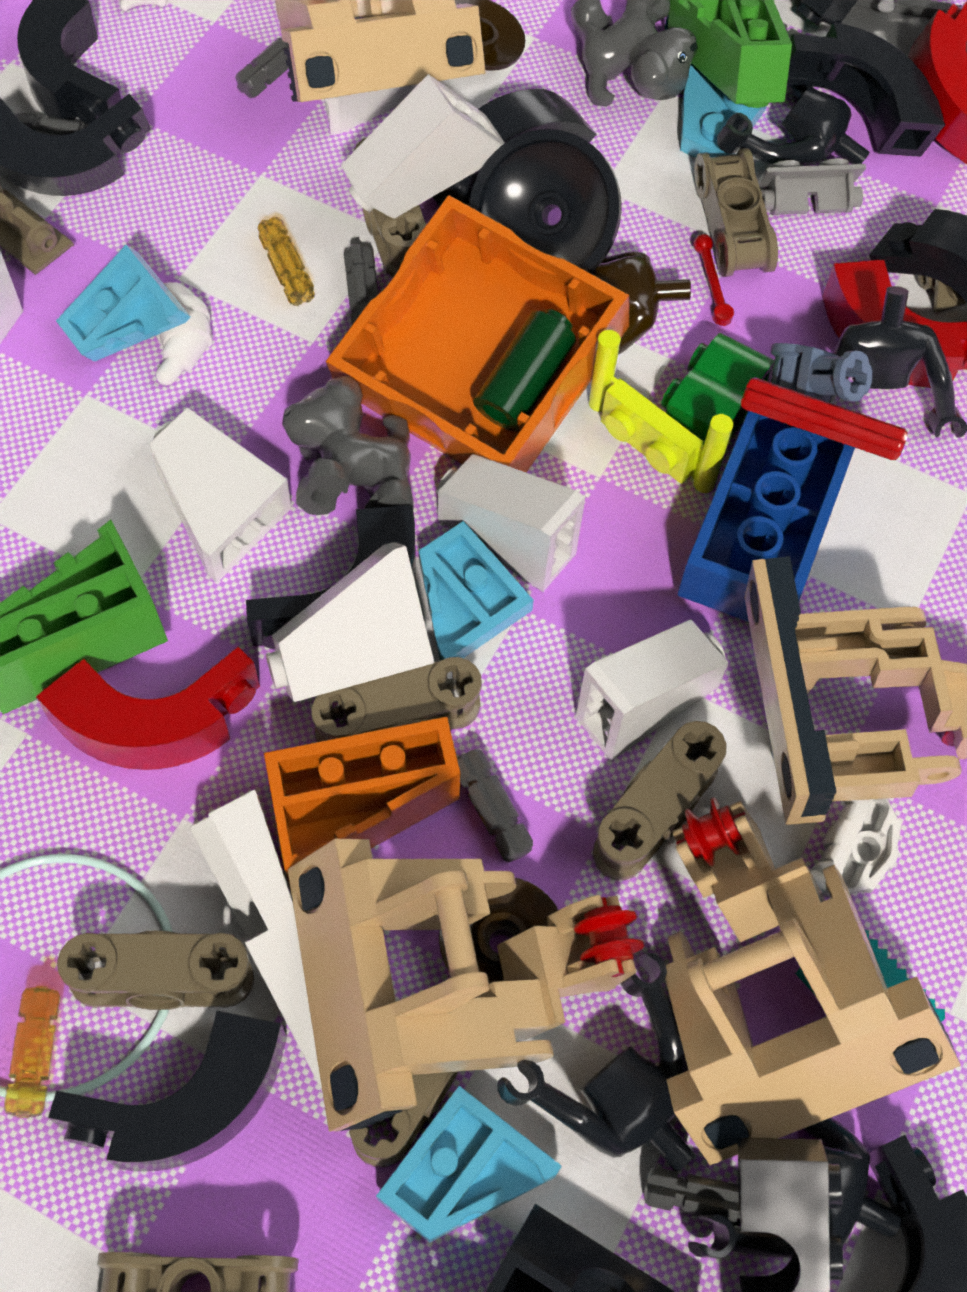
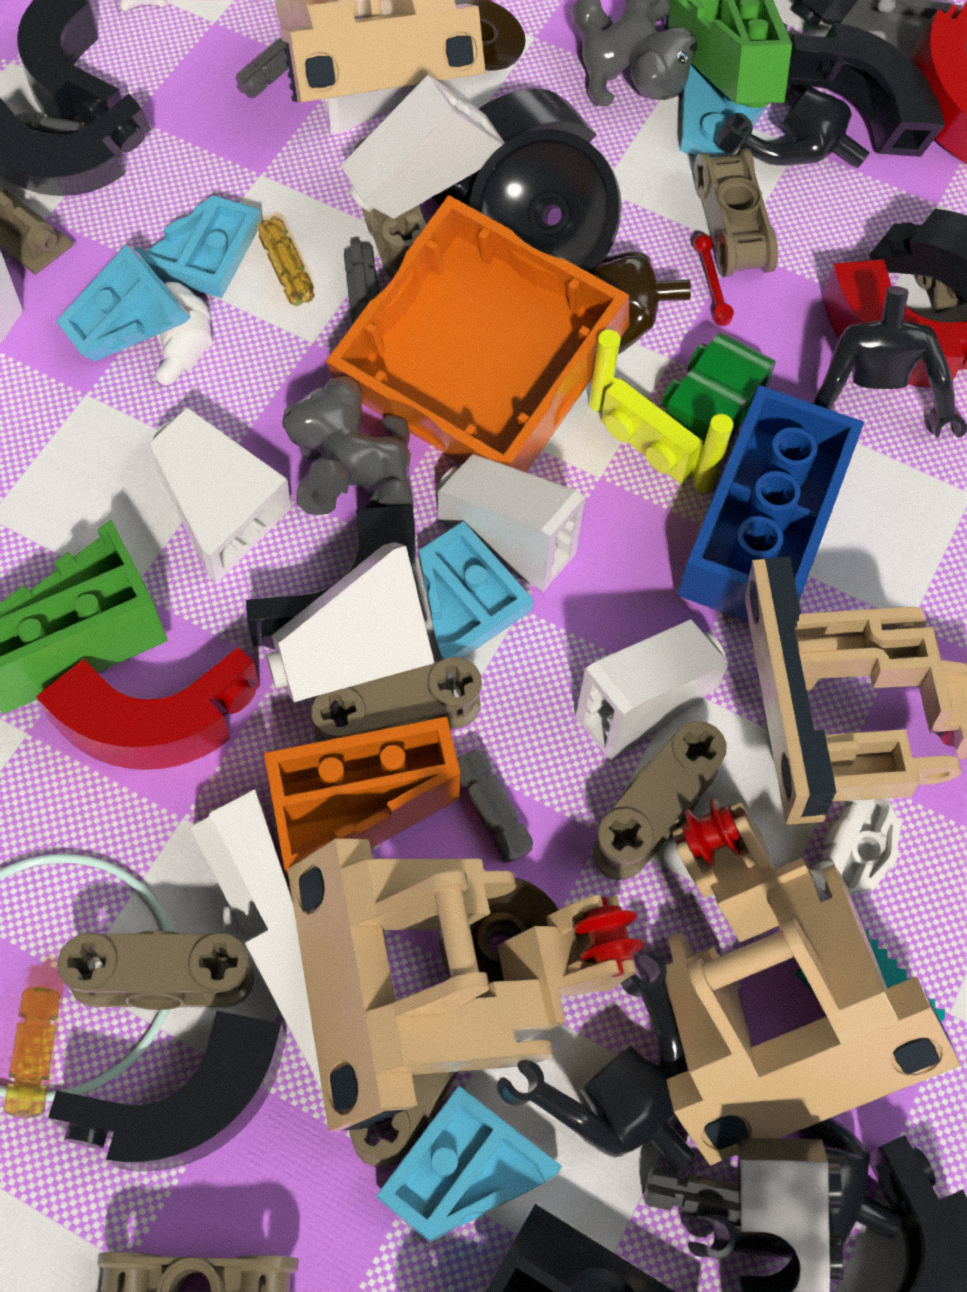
dark green brick [473,309,576,432] -> none
red axle [741,377,908,460] -> none
light grey hinge [758,158,866,215] -> none
sand blue connector [771,343,873,402] -> none
none -> medium azure wing [134,195,262,298]

